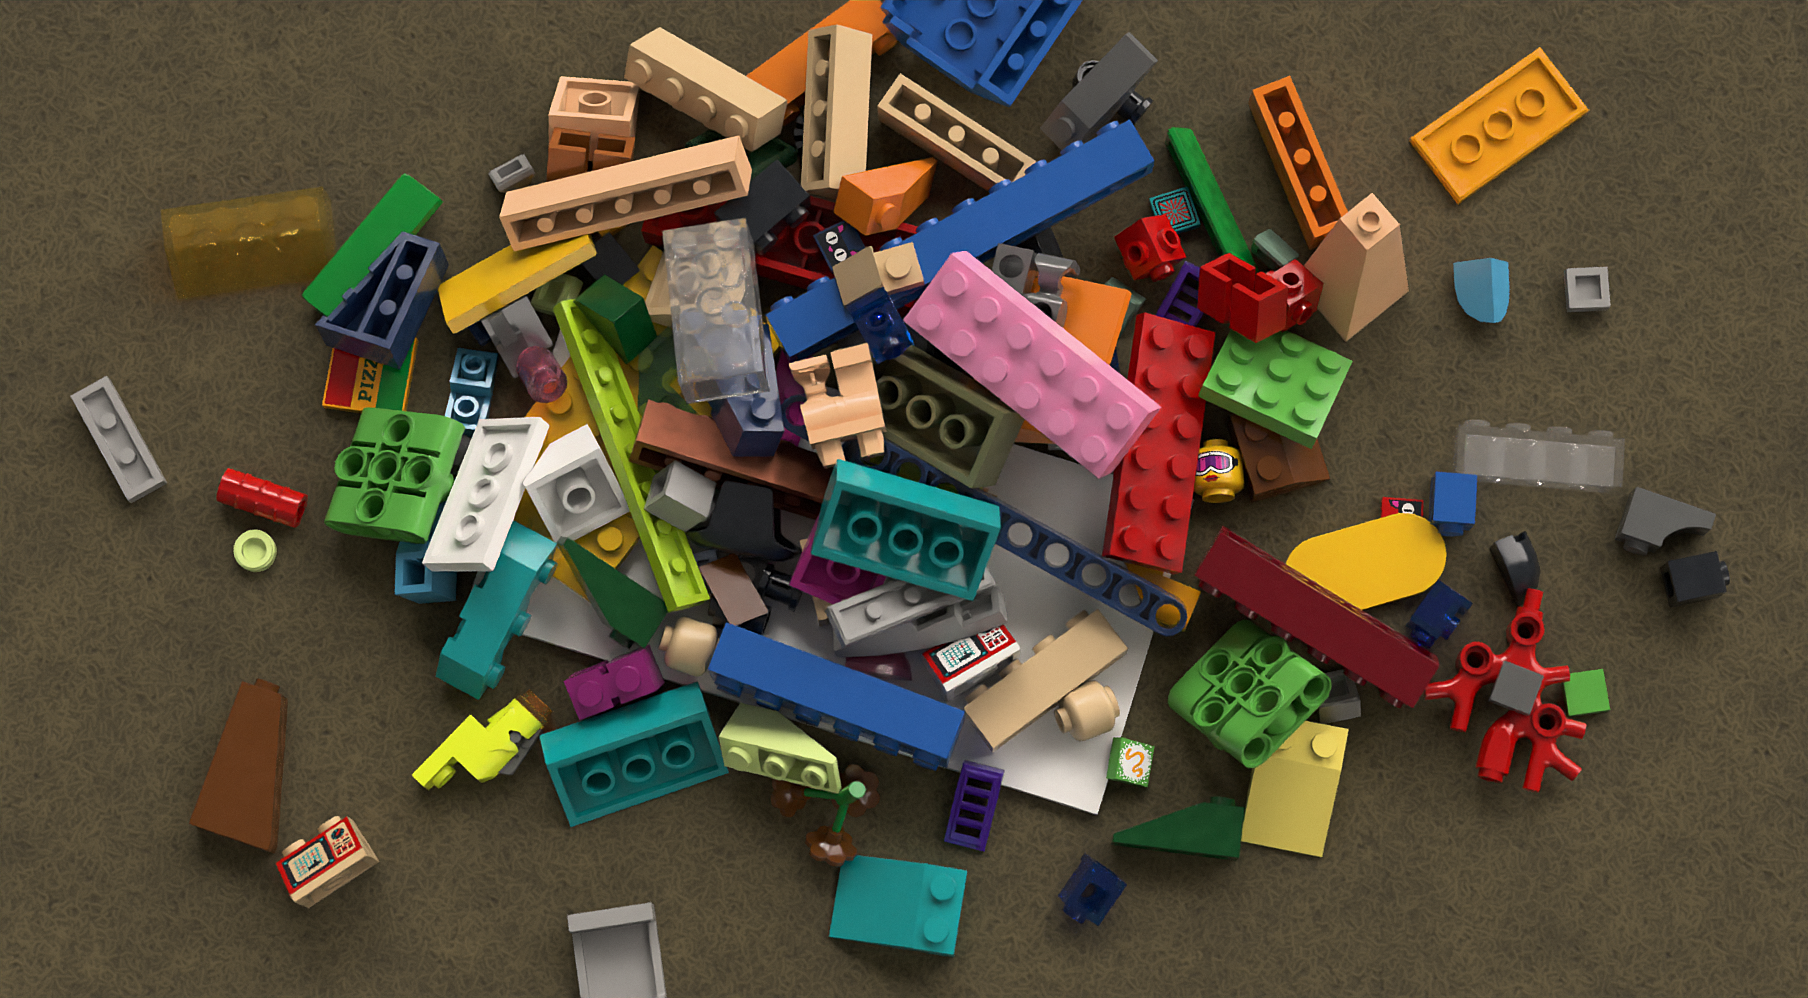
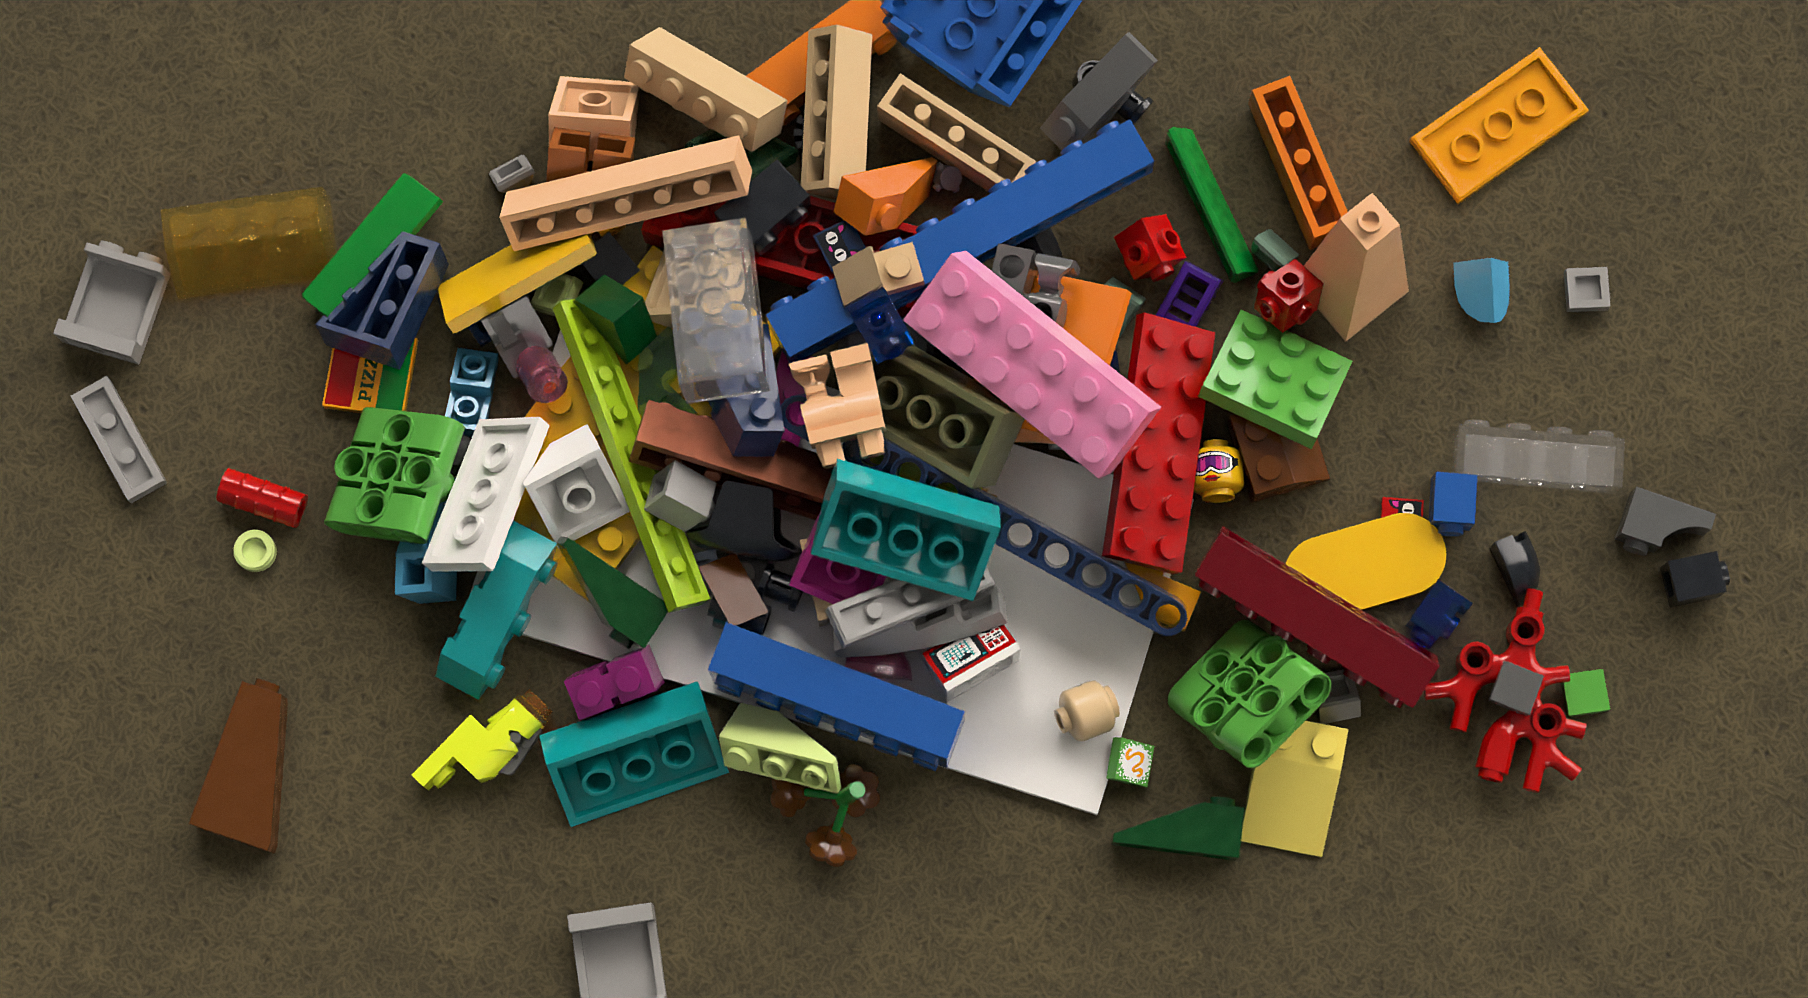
tan slope [276,816,380,908] -> none
tan head [658,616,720,677] -> none
teal slope [829,855,967,957] -> none
dark purple slope [944,760,1005,852] -> none
tan brick [963,609,1128,753] -> none
clear blue brick [1058,853,1127,926] -> none
tile [1148,186,1200,234] -> none
red piece [1197,253,1288,343] -> none
none -> light grey panel [53,241,170,365]
none -> light grey piece [933,162,962,193]

